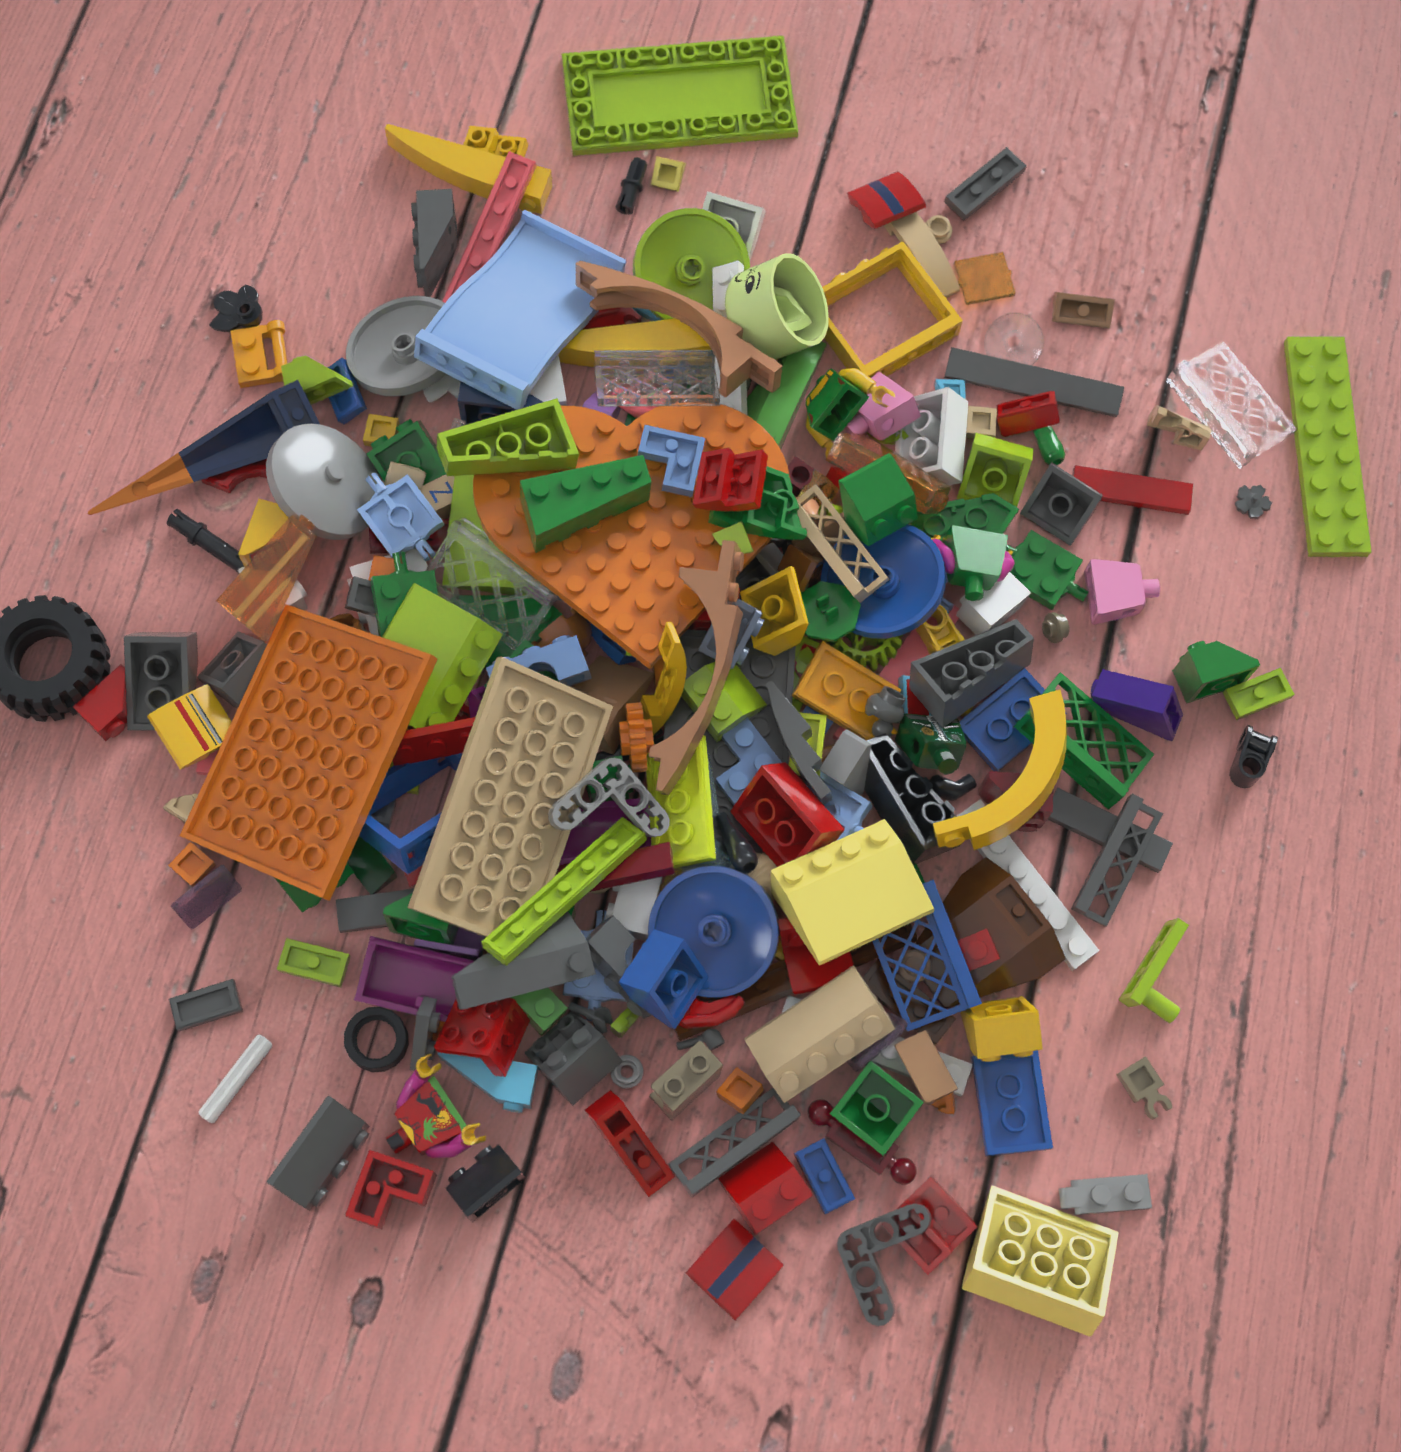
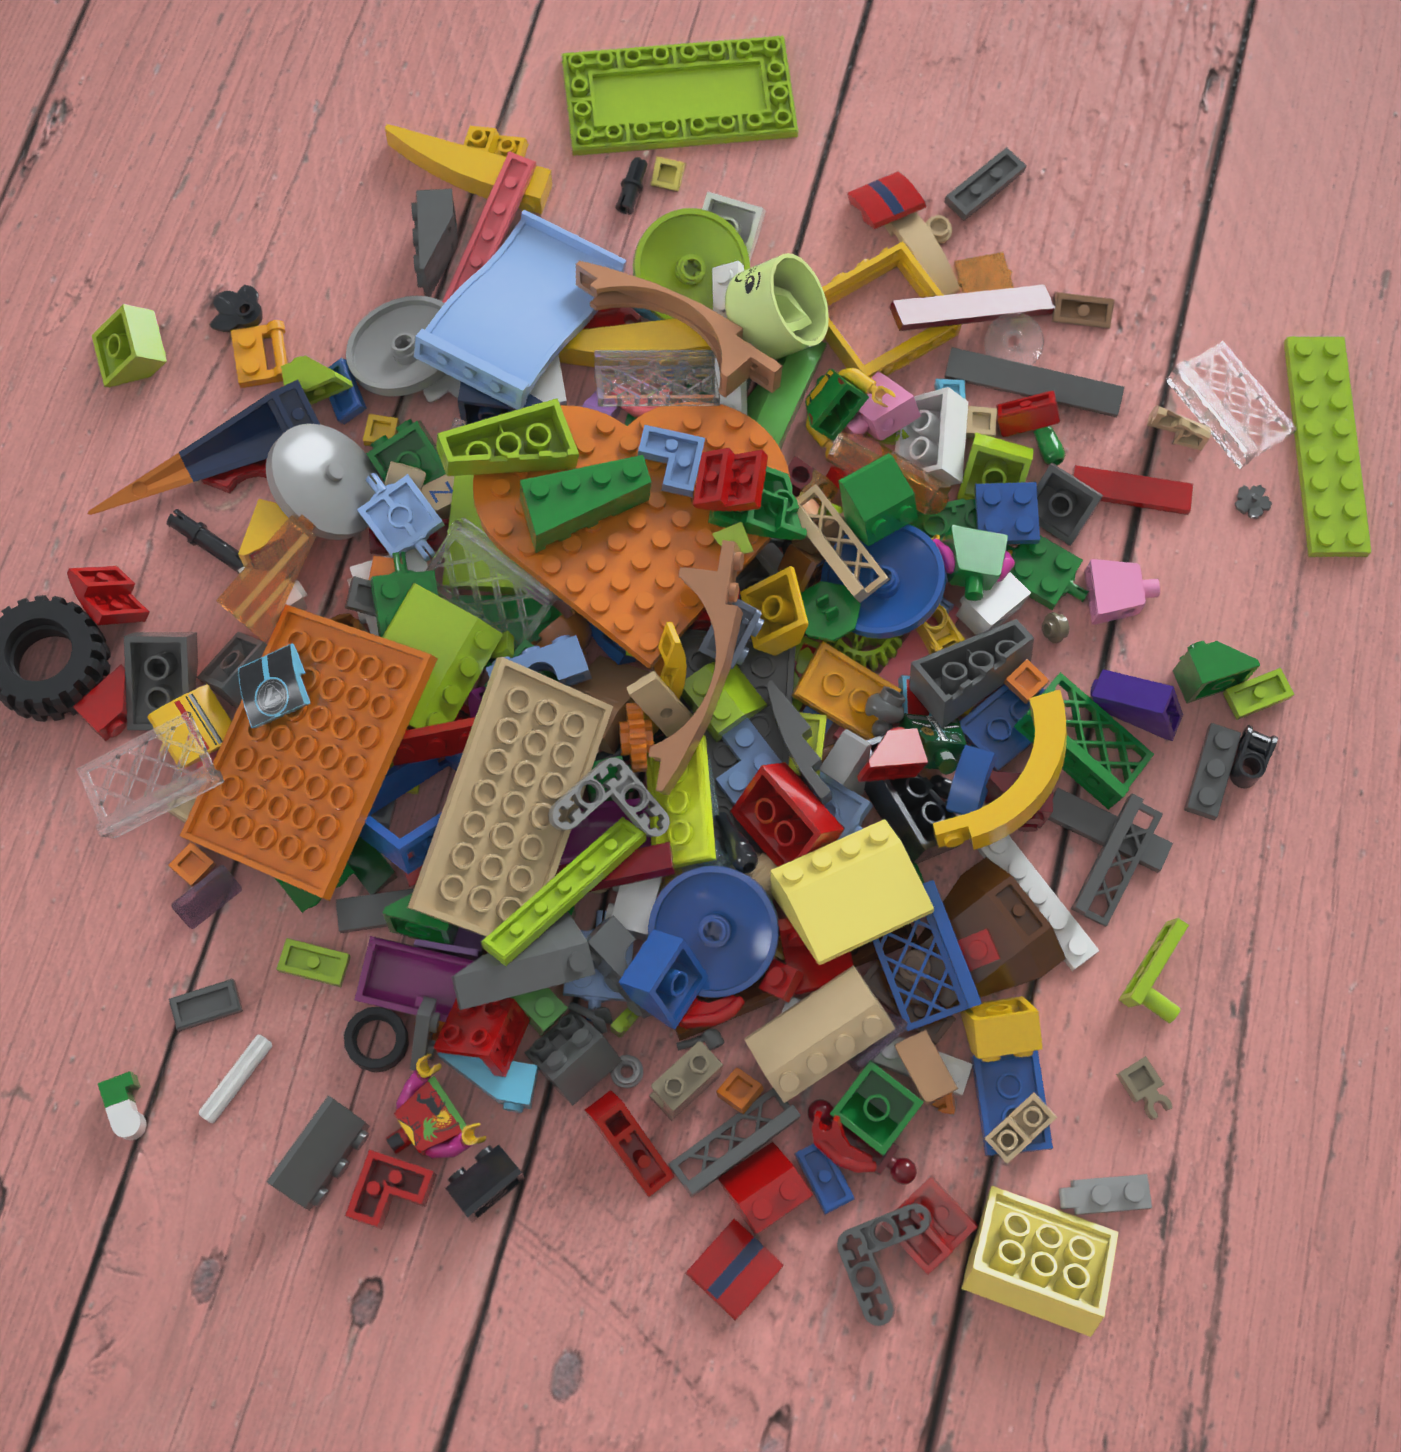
none -> red slope [67,566,150,625]
none -> clear fence [77,711,225,839]
none -> lime slope [92,304,167,387]
none -> leg [97,1071,147,1140]
none -> black slope [238,644,311,728]
none -> lime tile [490,630,514,659]
none -> tan tile [627,671,693,737]
none -> red plate [759,959,804,1003]
none -> red piece [812,1110,877,1173]
none -> slope [857,727,928,782]
none -> tile [889,285,1055,331]
none -> blue slope [946,745,997,815]
none -> blue plate [974,482,1040,545]
none -> tan slope [984,1092,1057,1164]
none -> orange plate [1004,659,1050,704]
none -> dark grey plate [1184,723,1241,820]

